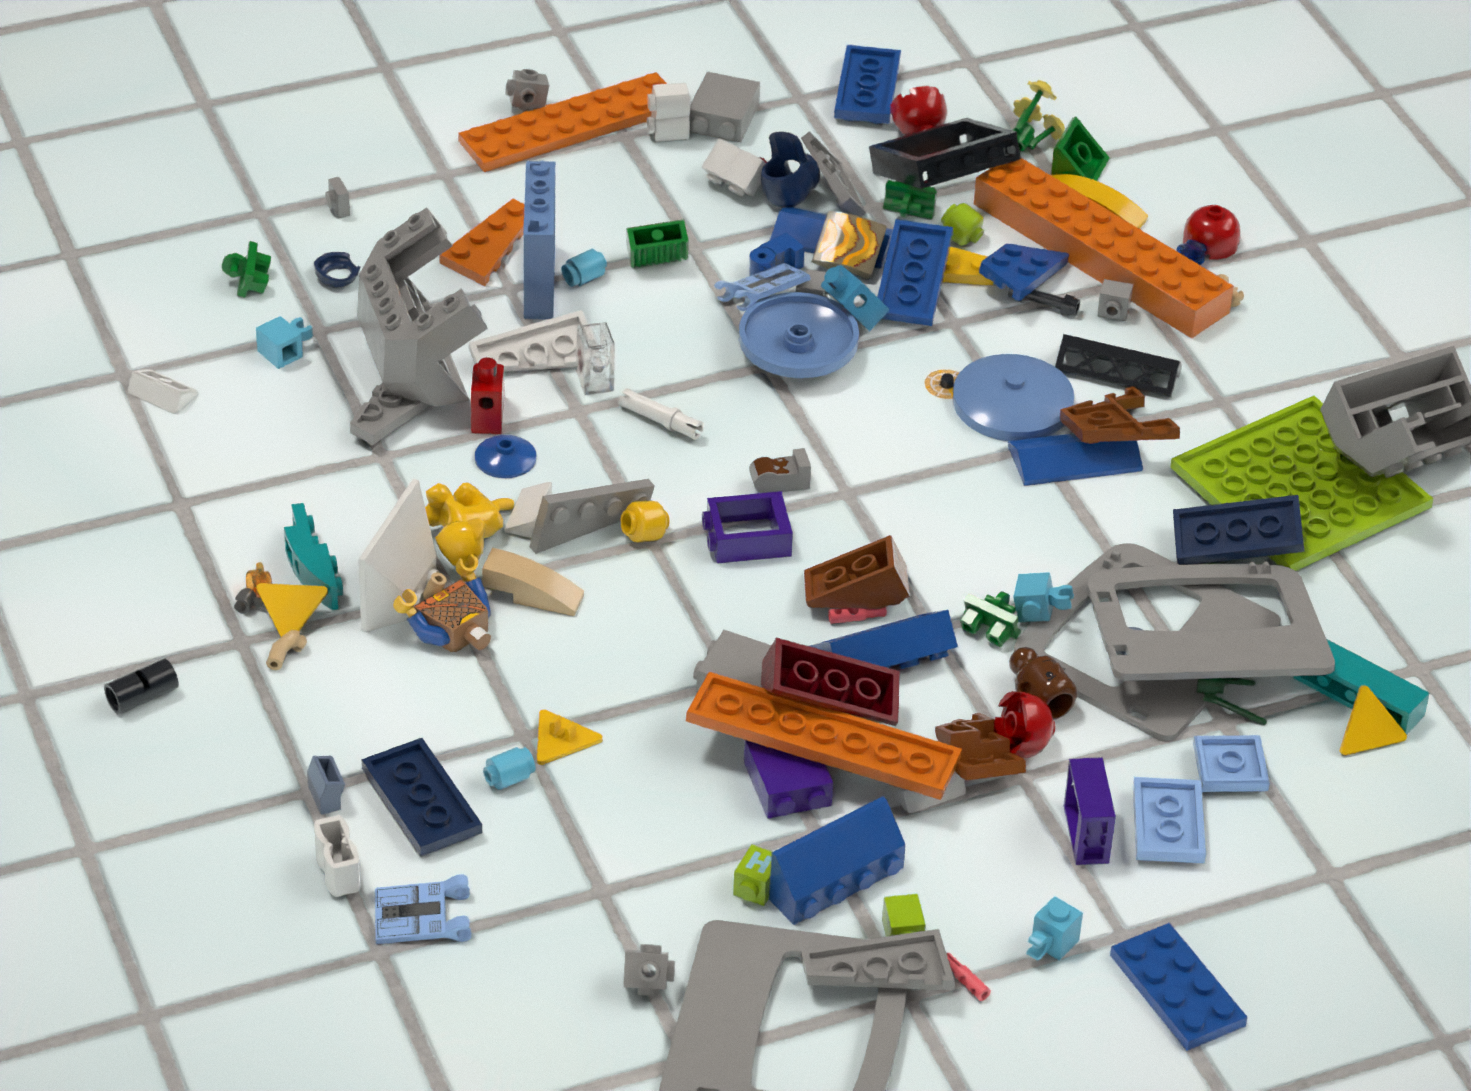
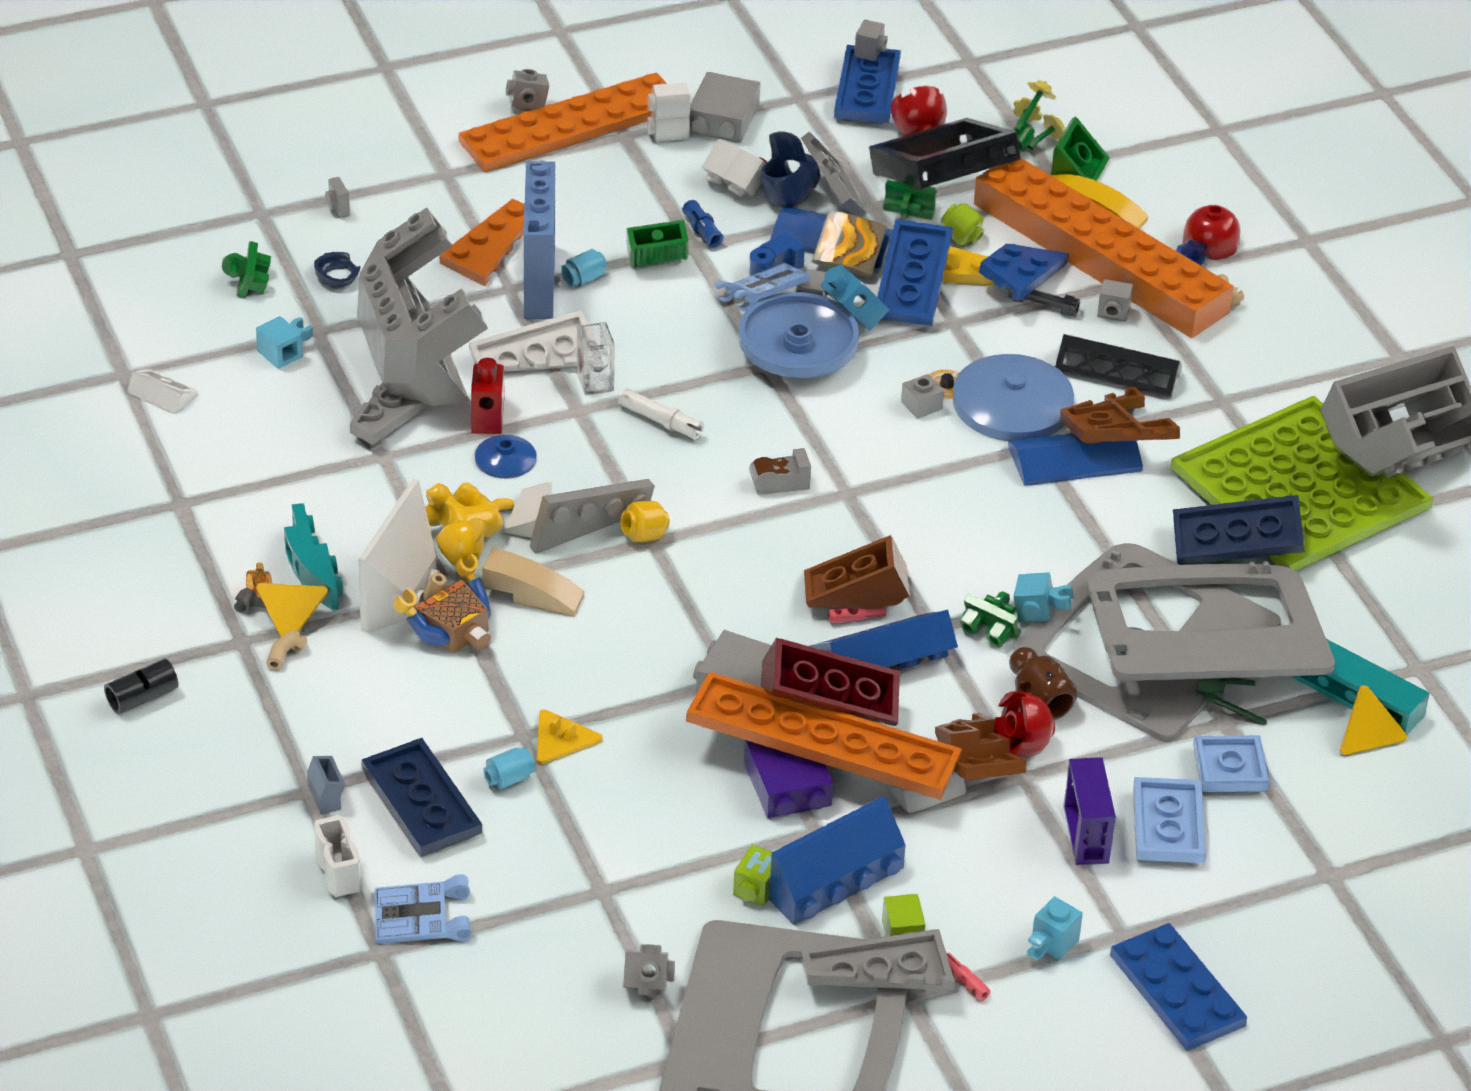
dark purple window [702,491,793,564] -> none
none -> blue pin [682,199,724,248]
none -> light grey plate [854,19,888,61]
none -> light grey plate [901,374,944,419]

